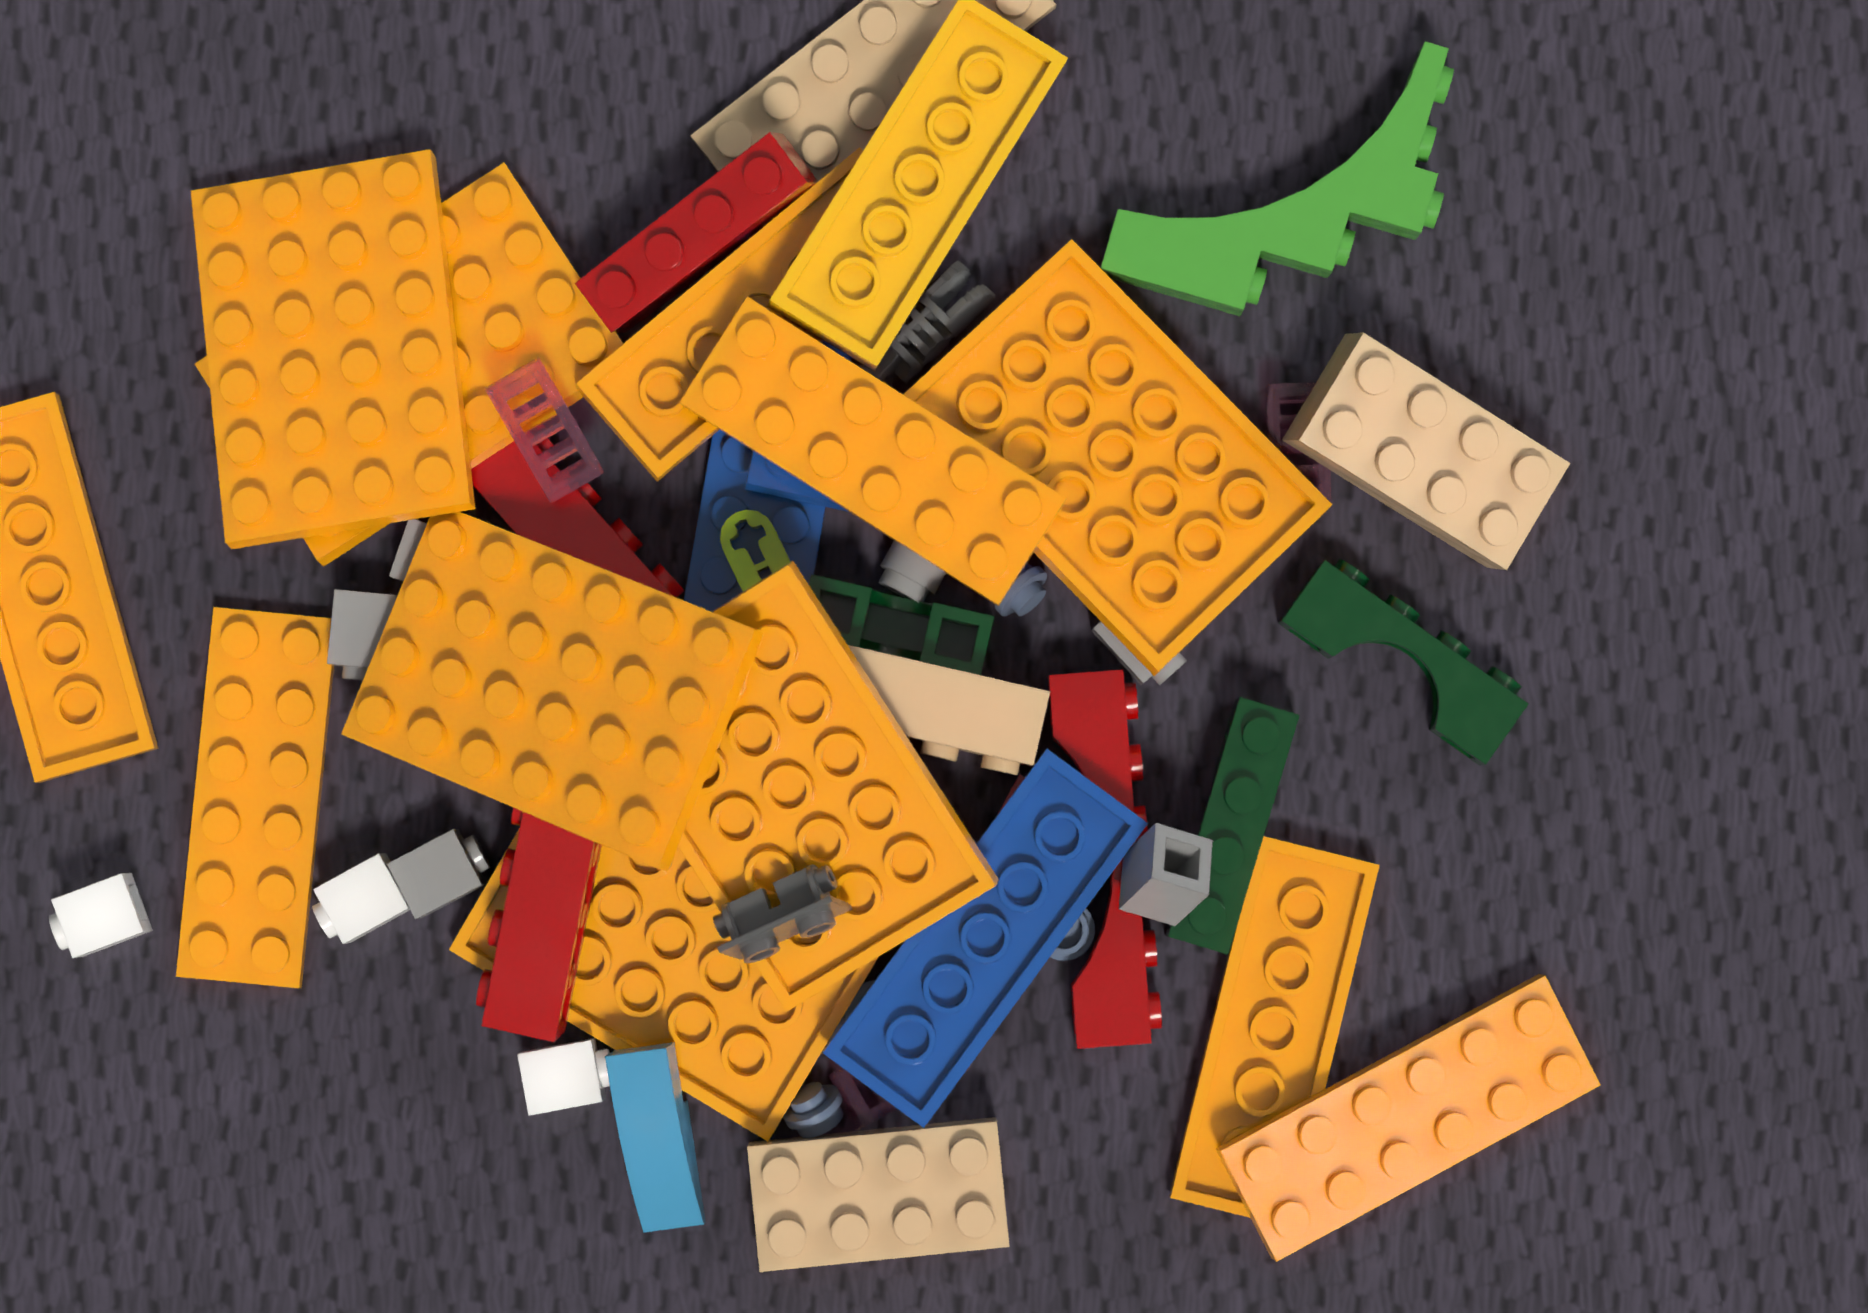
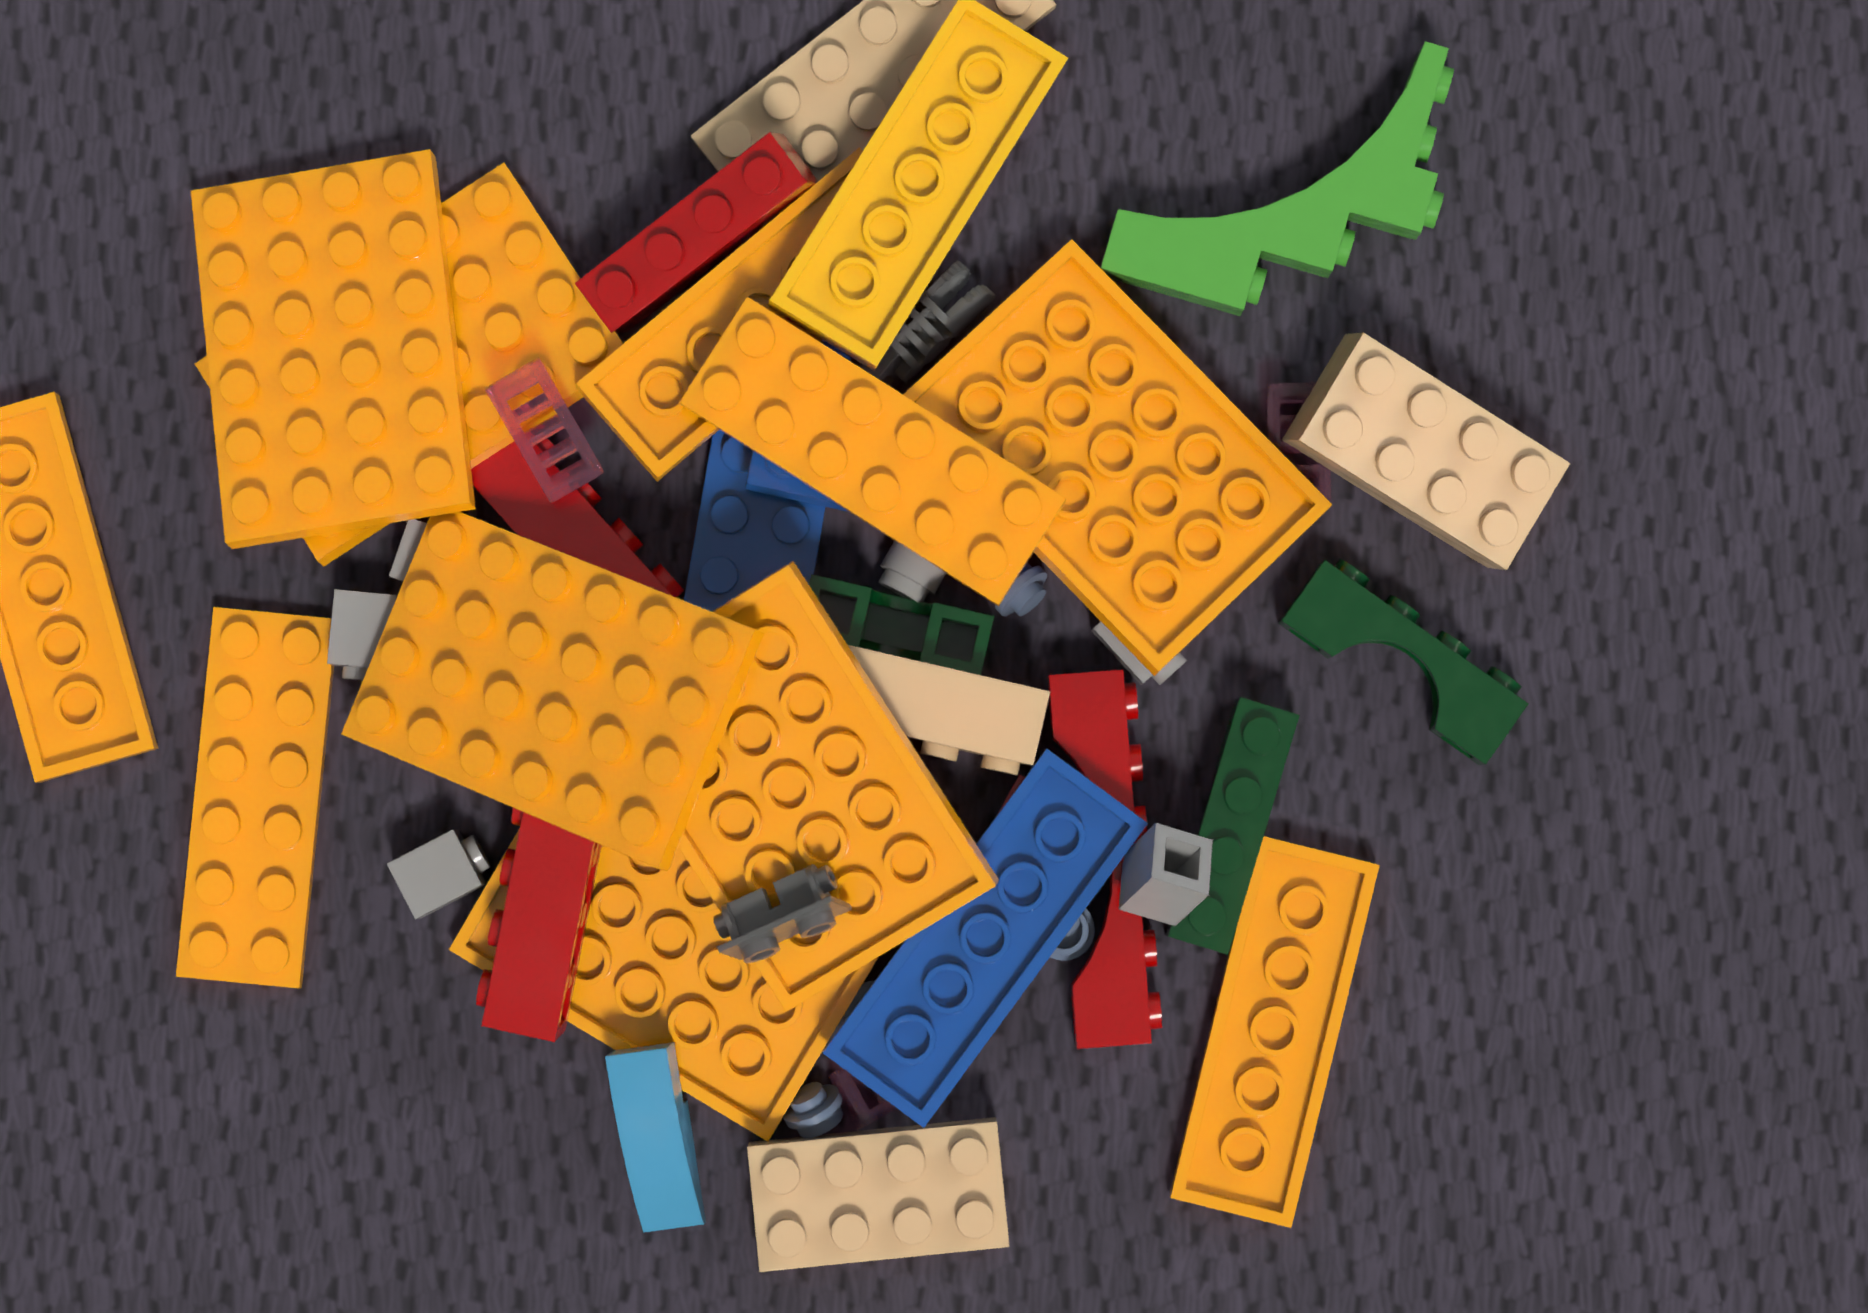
white brick [49,873,153,958] -> none
white brick [312,853,410,944] -> none
white brick [517,1038,610,1116] -> none
lime beam [720,510,791,592] -> none
light orange plate [1215,974,1600,1262] -> none

